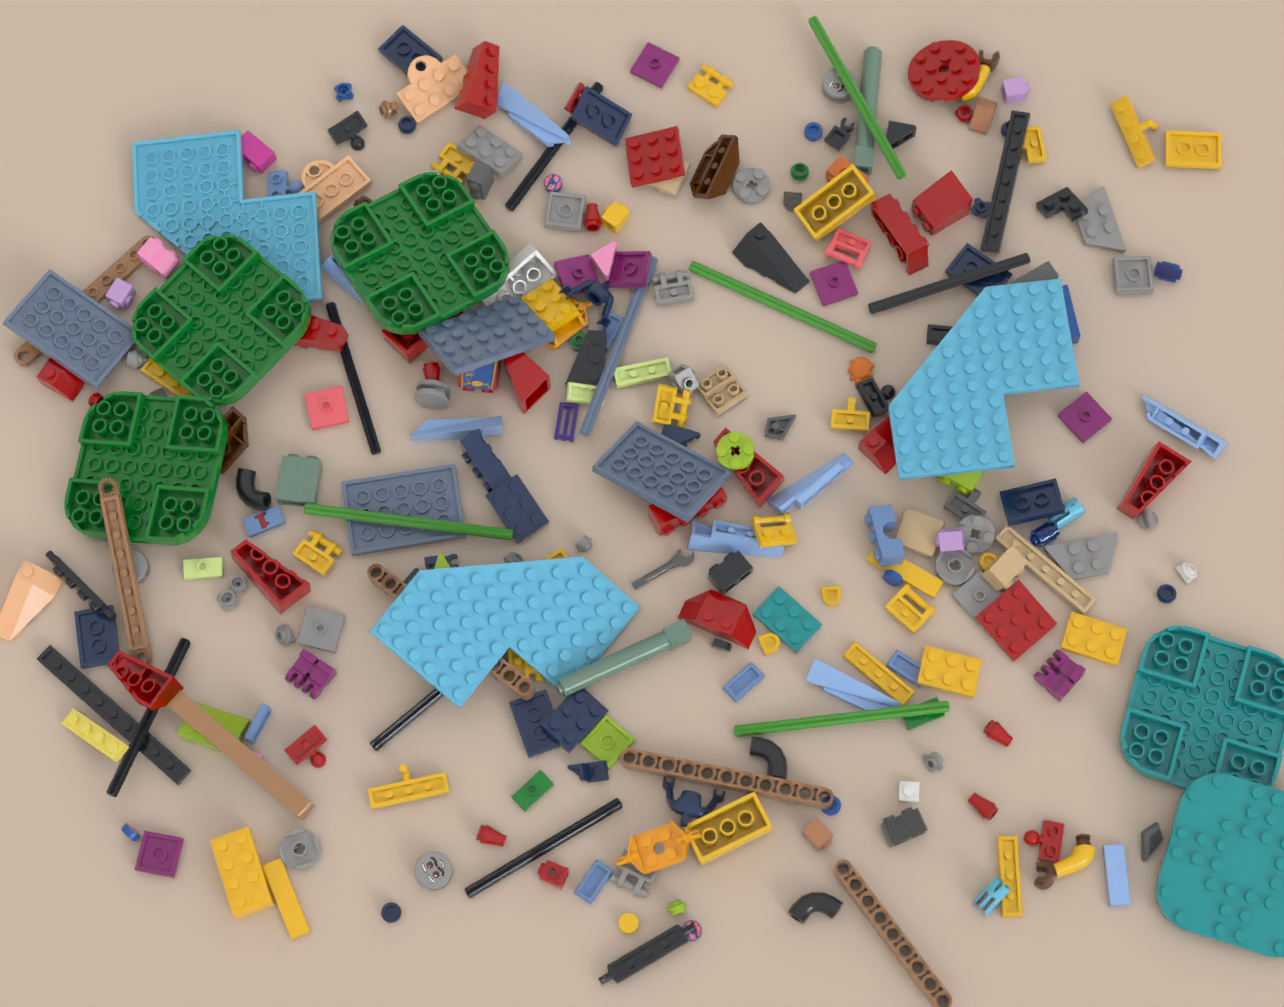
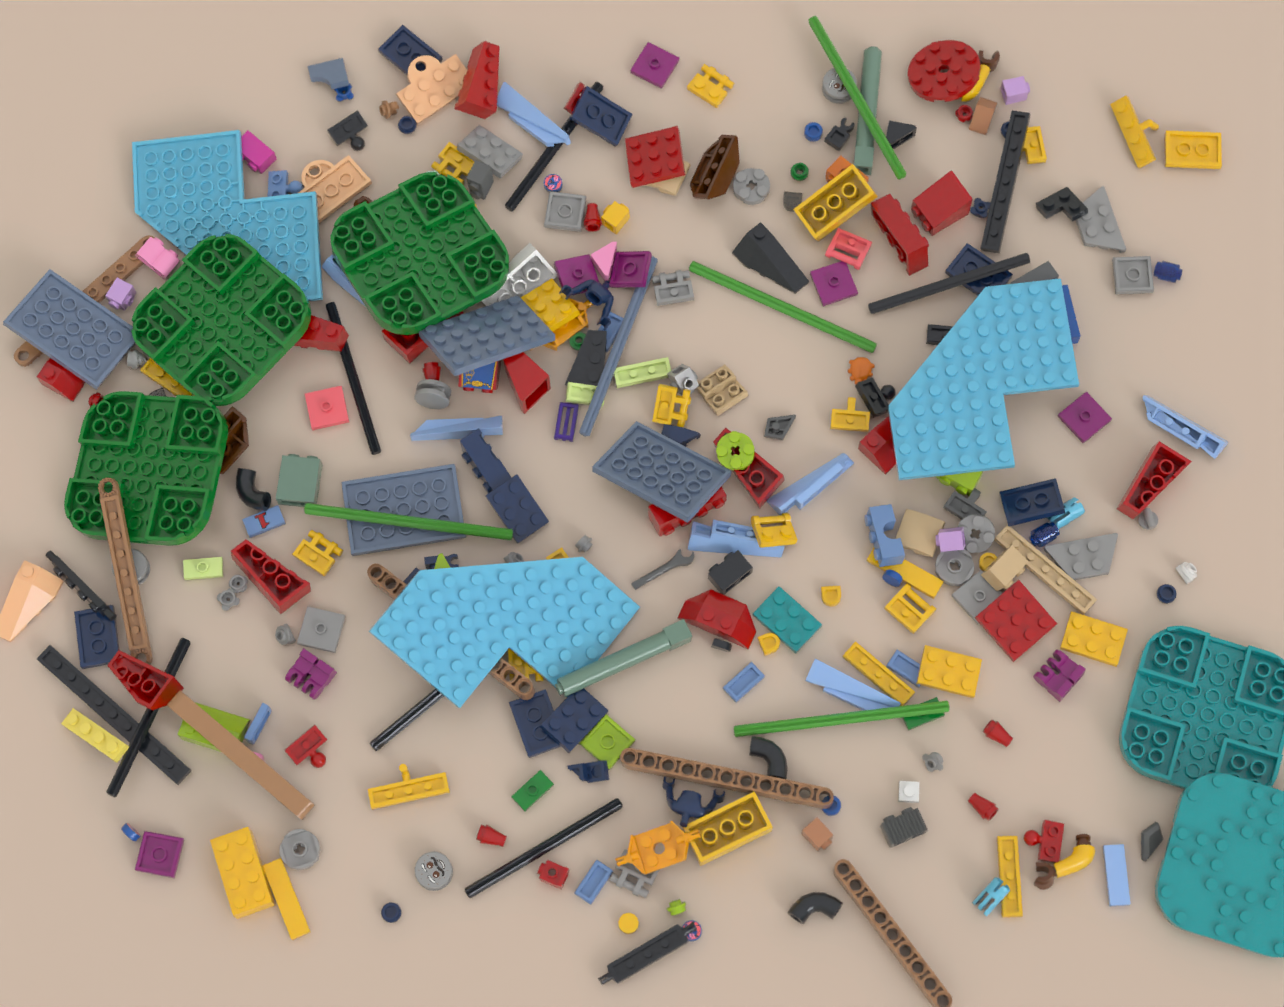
none -> sand blue tile [308,58,349,89]

